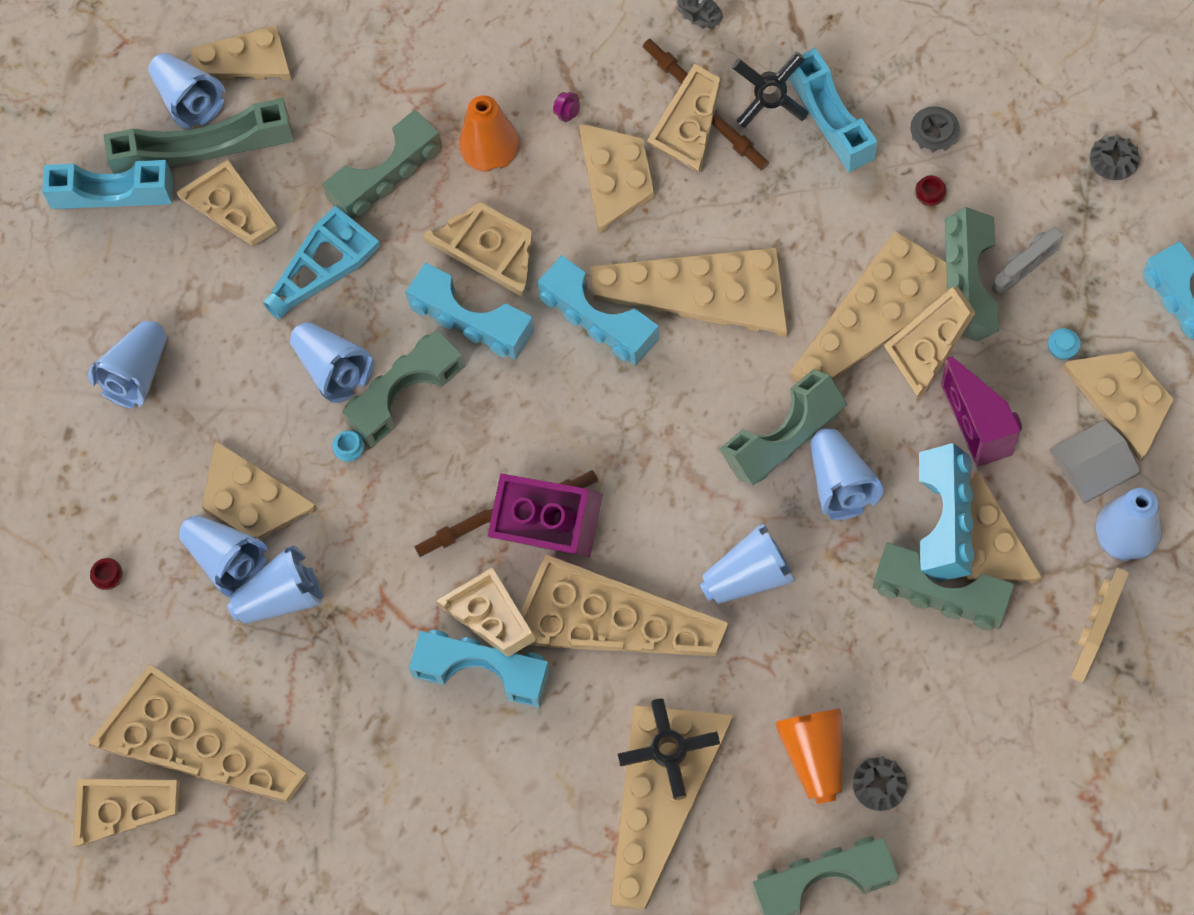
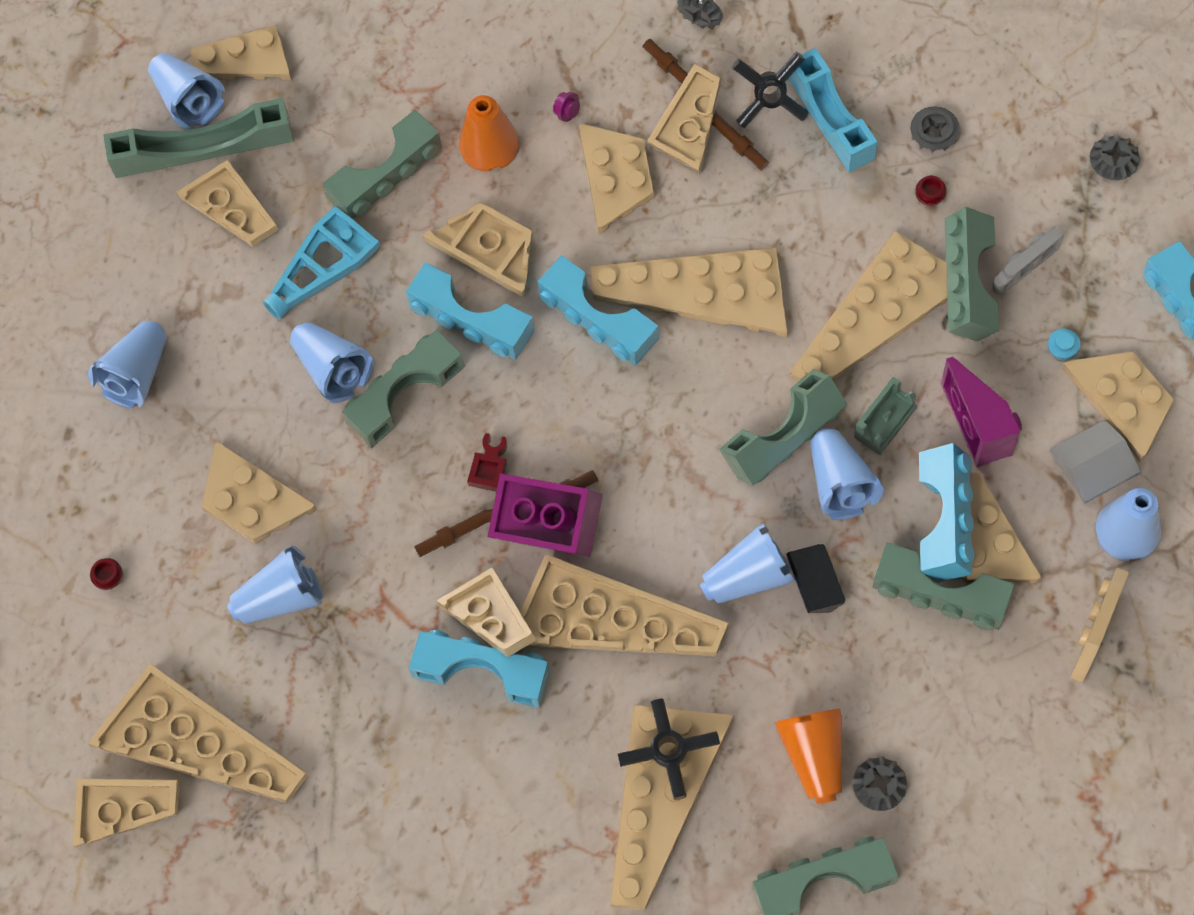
medium azure arch [42,160,173,209] -> none
light blue cone [179,515,268,596] -> none
medium azure plate [332,430,365,462] -> none
tan wing [883,287,976,396] -> none
none -> dark red plate [467,433,508,492]
none -> black slope [786,544,845,613]
none -> sand green hinge [854,377,917,455]

